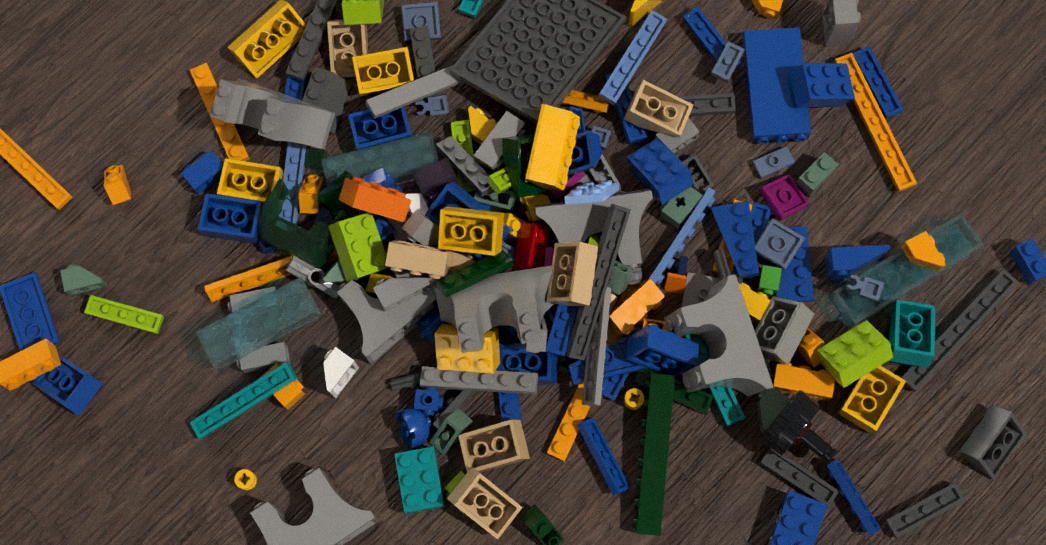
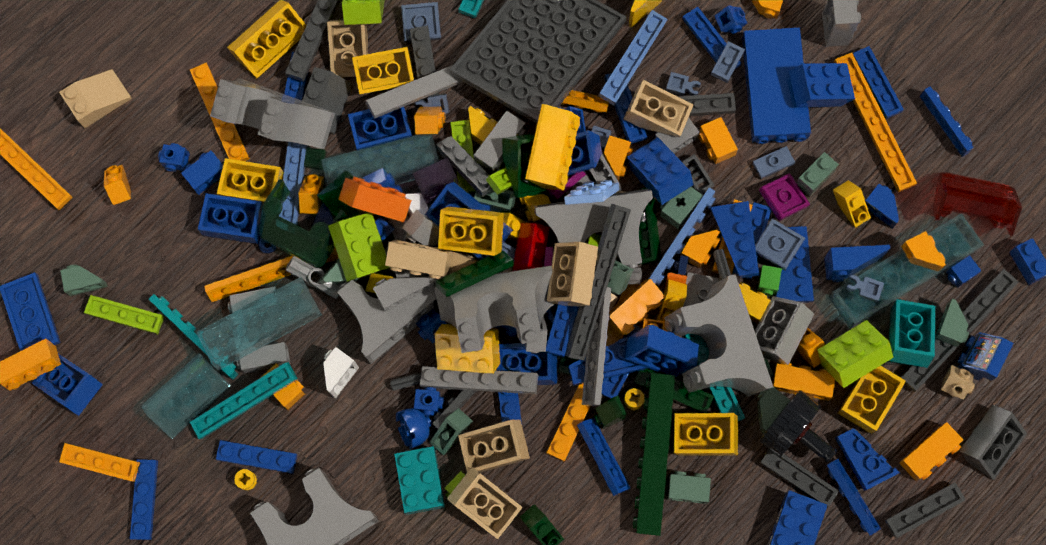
none -> tan slope [59,69,132,128]
none -> light orange plate [59,443,140,482]
none -> blue plate [130,460,158,540]
none -> clear light blue slope [141,353,231,439]
none -> teal plate [149,294,238,380]
none -> blue brick [158,143,190,172]
none -> blue plate [216,440,298,474]
none -> light orange brick [414,106,446,134]
none -> dark green slope [593,395,626,429]
none -> light orange slope [603,135,633,182]
none -> dark green slope [635,188,662,265]
none -> yellow slope [657,279,687,322]
none -> sand blue plate [666,72,701,96]
none -> sand green brick [667,471,711,504]
none -> yellow brick [674,413,738,456]
none -> light orange slope [680,230,721,268]
none -> light orange brick [698,117,738,164]
none -> blue brick [715,6,747,34]
none -> yellow slope [833,180,871,228]
none -> blue wing [835,428,900,491]
none -> blue slope [865,184,899,229]
none -> light orange brick [899,422,963,481]
none -> blue plate [920,86,973,157]
none -> clear red windscreen [933,172,1022,236]
none -> sand green slope [935,299,969,347]
none -> tan brick [941,365,975,400]
none -> blue brick [946,255,981,288]
none -> blue piece [957,332,1014,381]

